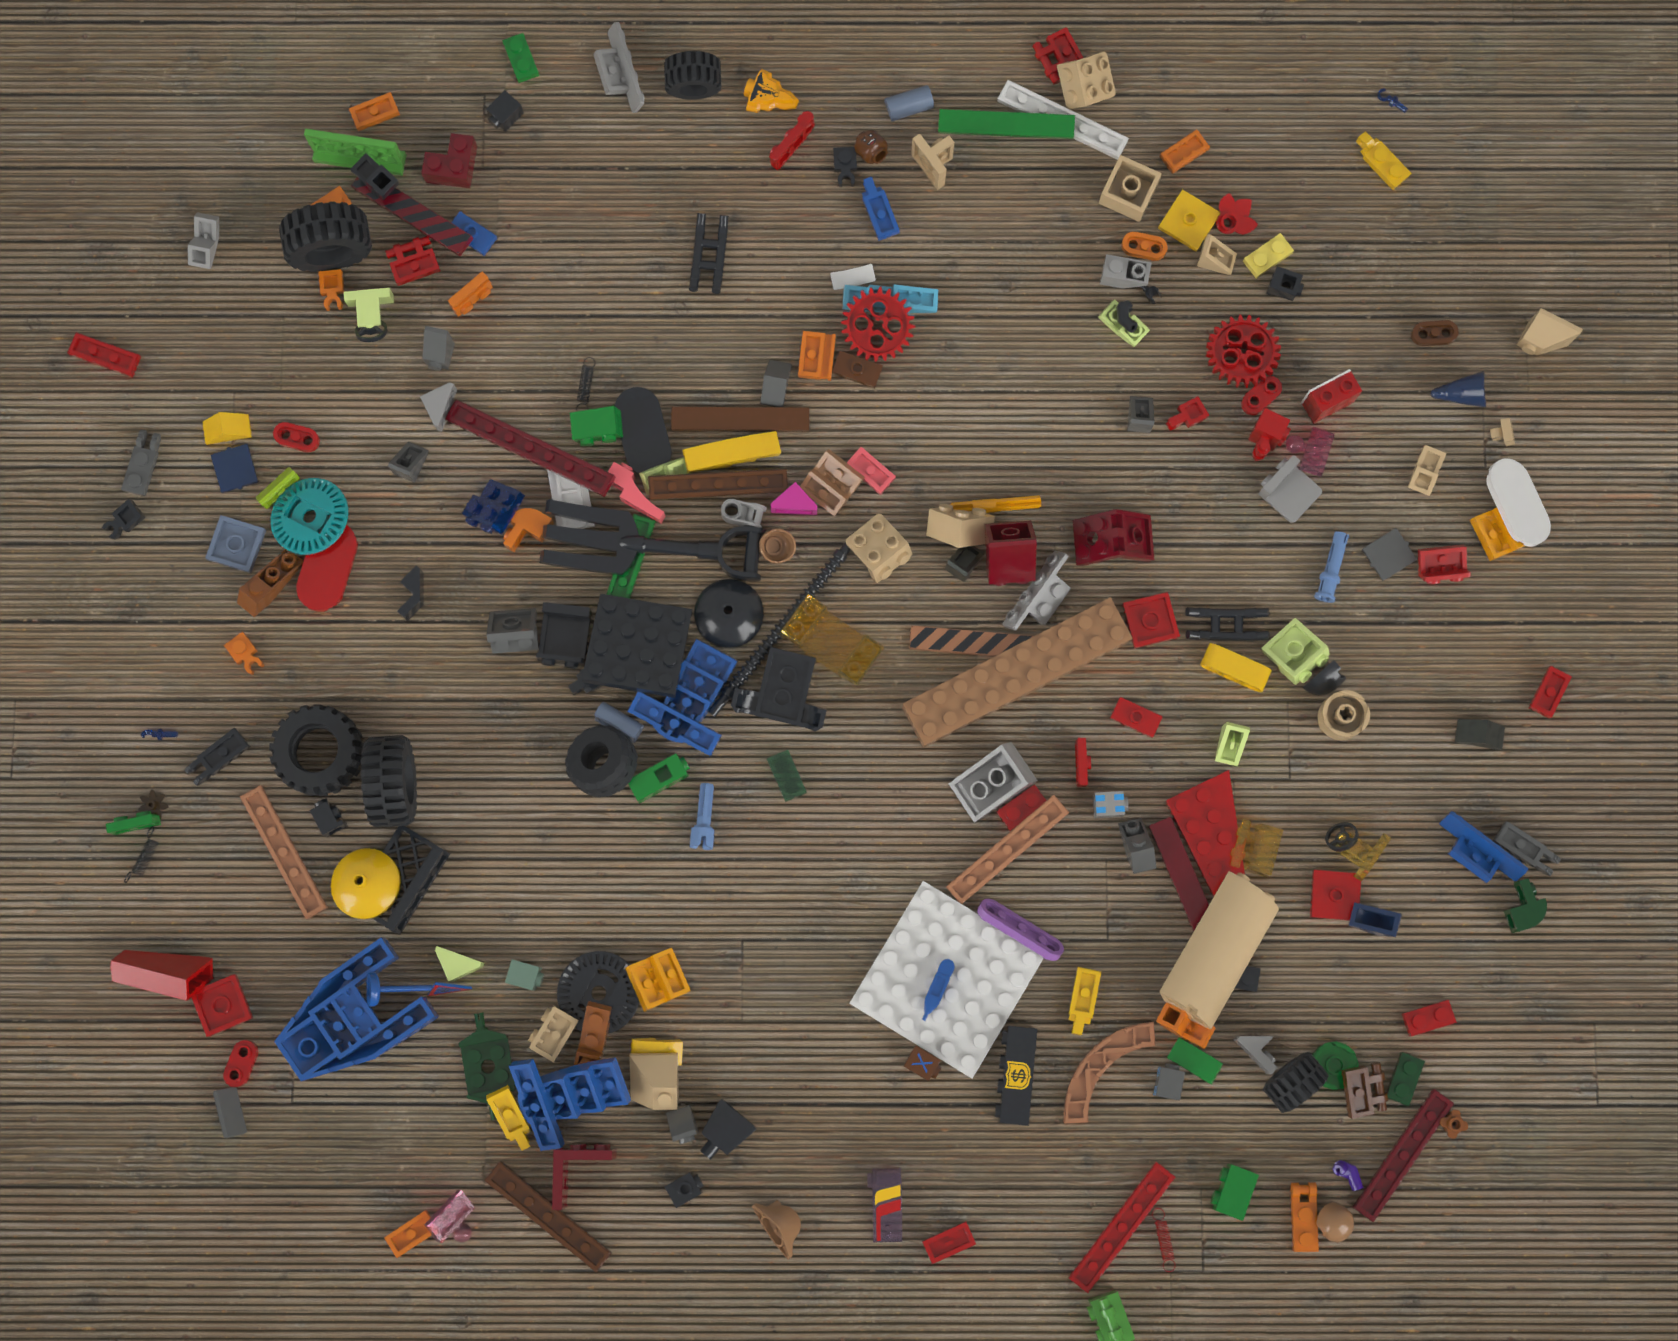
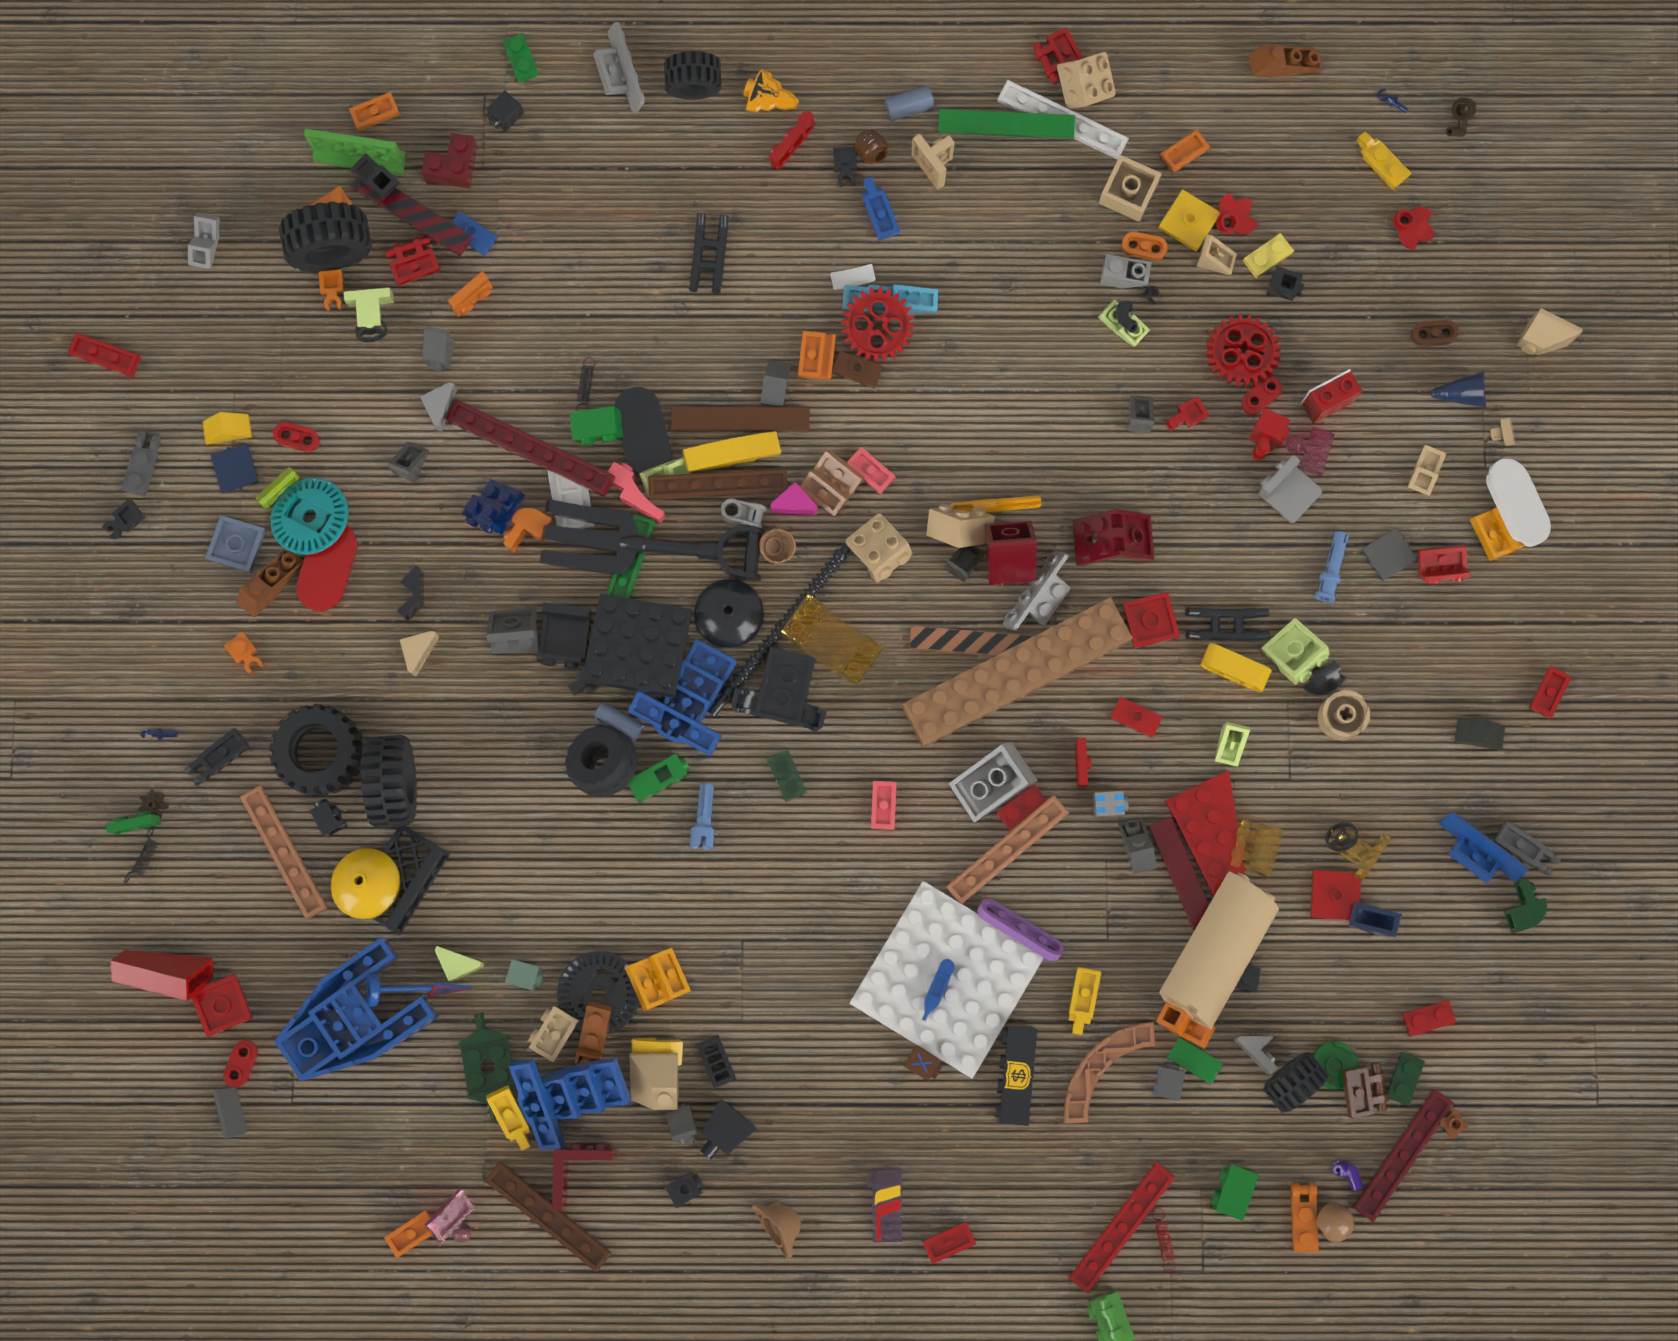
none -> tan slope [400,631,439,677]
none -> black slope [697,1035,737,1089]
none -> coral plate [871,781,897,830]
none -> dark orange slope [1249,44,1322,78]
none -> red plate [1393,206,1435,250]
none -> dark brown plate [1446,97,1476,137]

